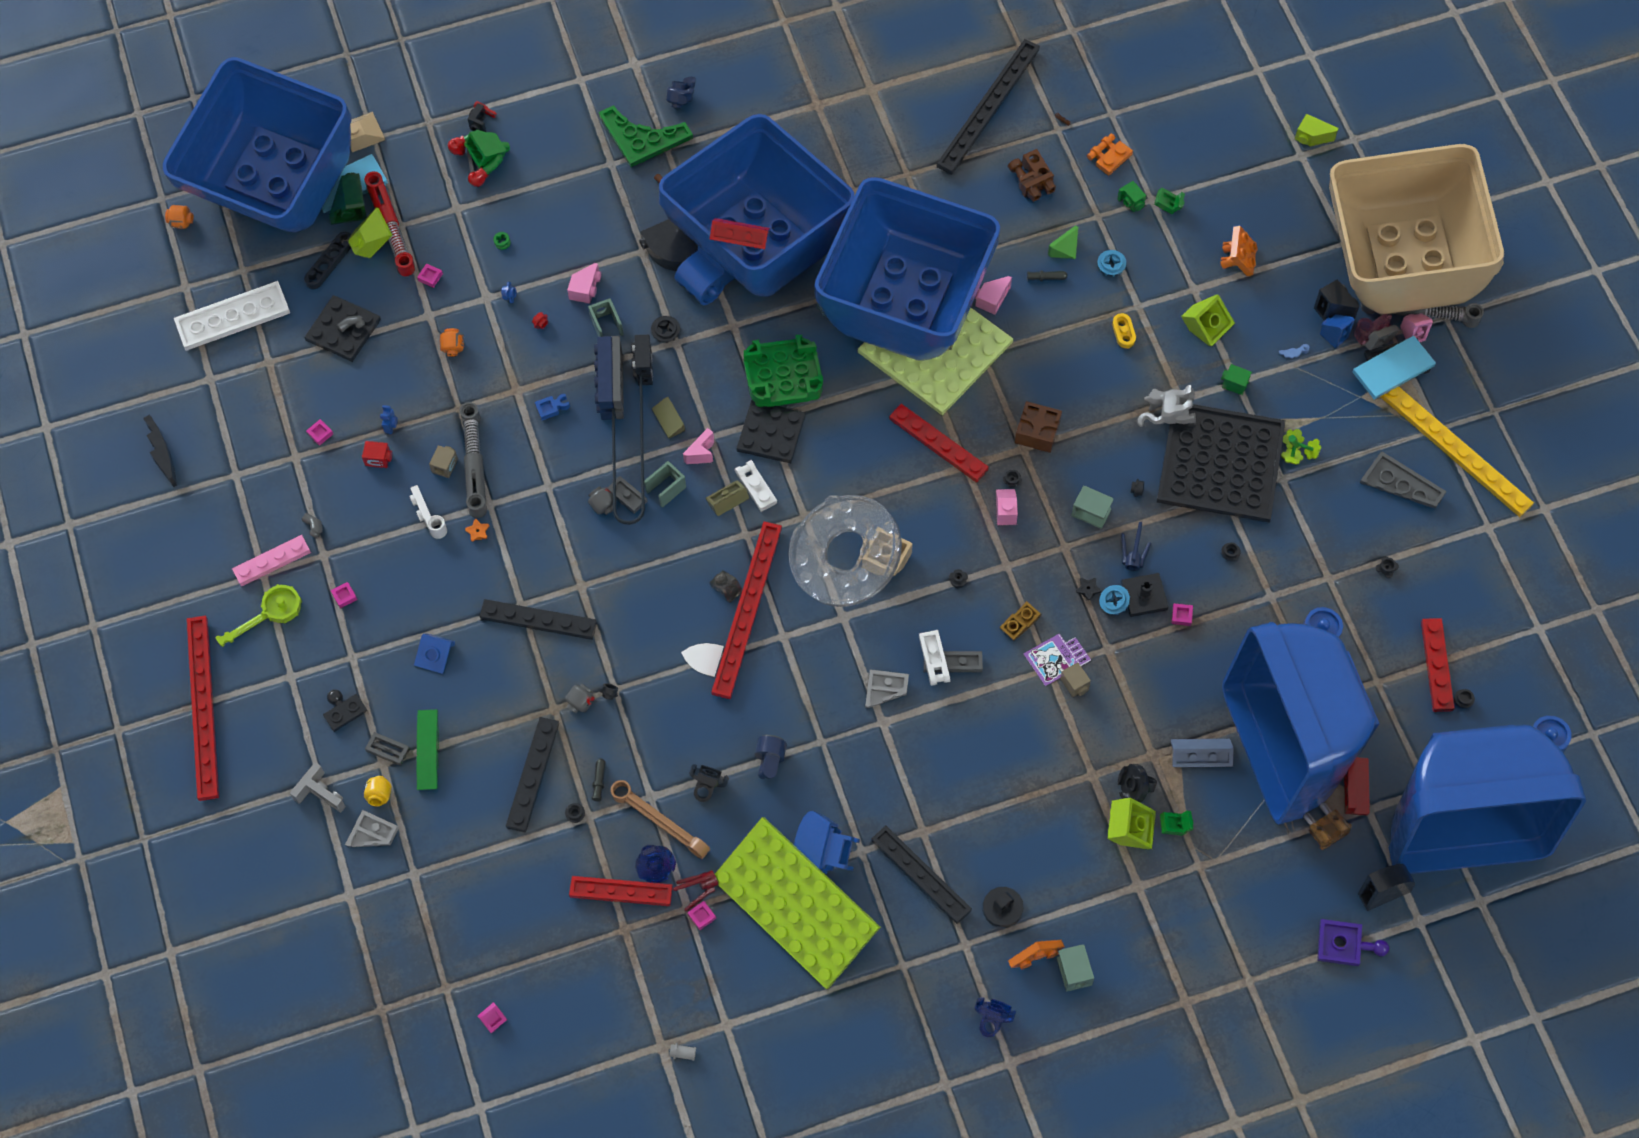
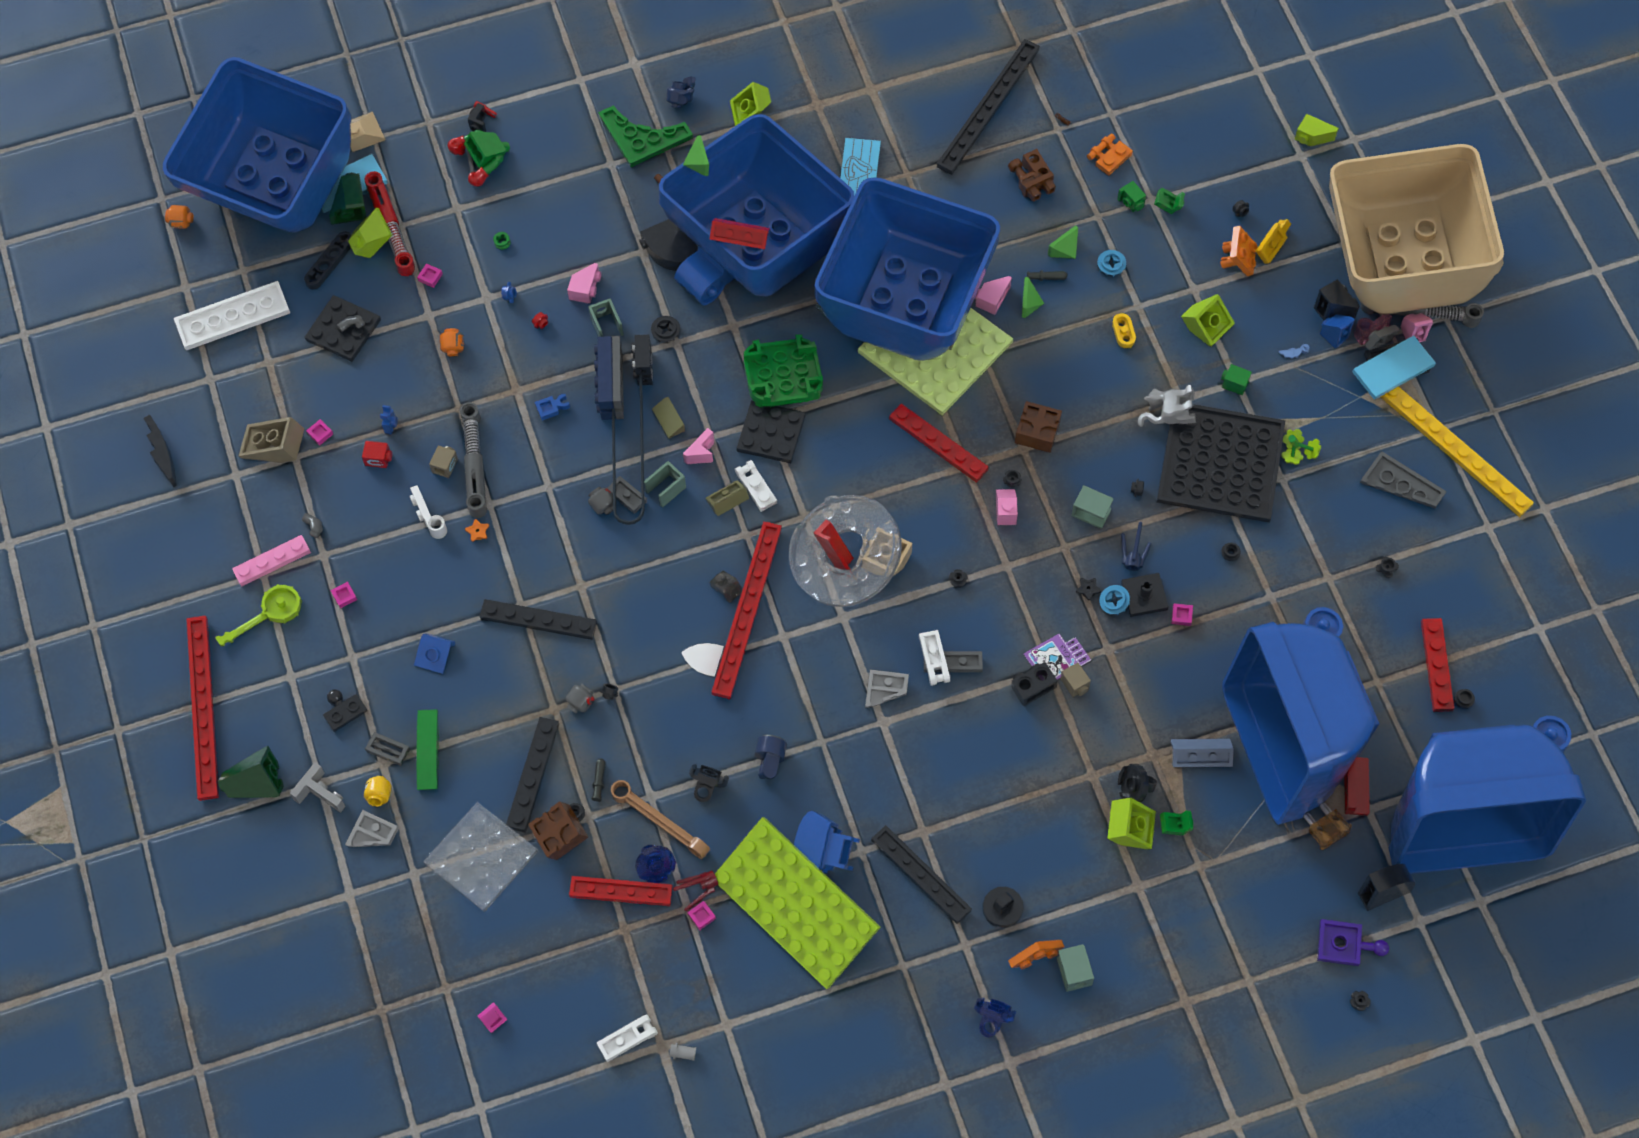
pearl gold slope [1000,601,1041,641] -> none
none -> dark green slope [218,746,284,798]
none -> dark tan slope [239,417,305,463]
none -> clear plate [423,802,538,912]
none -> reddish brown piece [528,801,589,860]
none -> white plate [597,1015,658,1062]
none -> bright green slope [683,135,709,176]
none -> lime slope [730,82,771,126]
none -> red panel [813,520,854,577]
none -> medium azure tile [840,138,881,196]
none -> black brick [1011,662,1058,706]
none -> bright green slope [1022,277,1044,318]
none -> black plate [1232,200,1249,217]
none -> yellow hinge [1256,219,1291,264]
none -> black plate [1350,991,1371,1011]

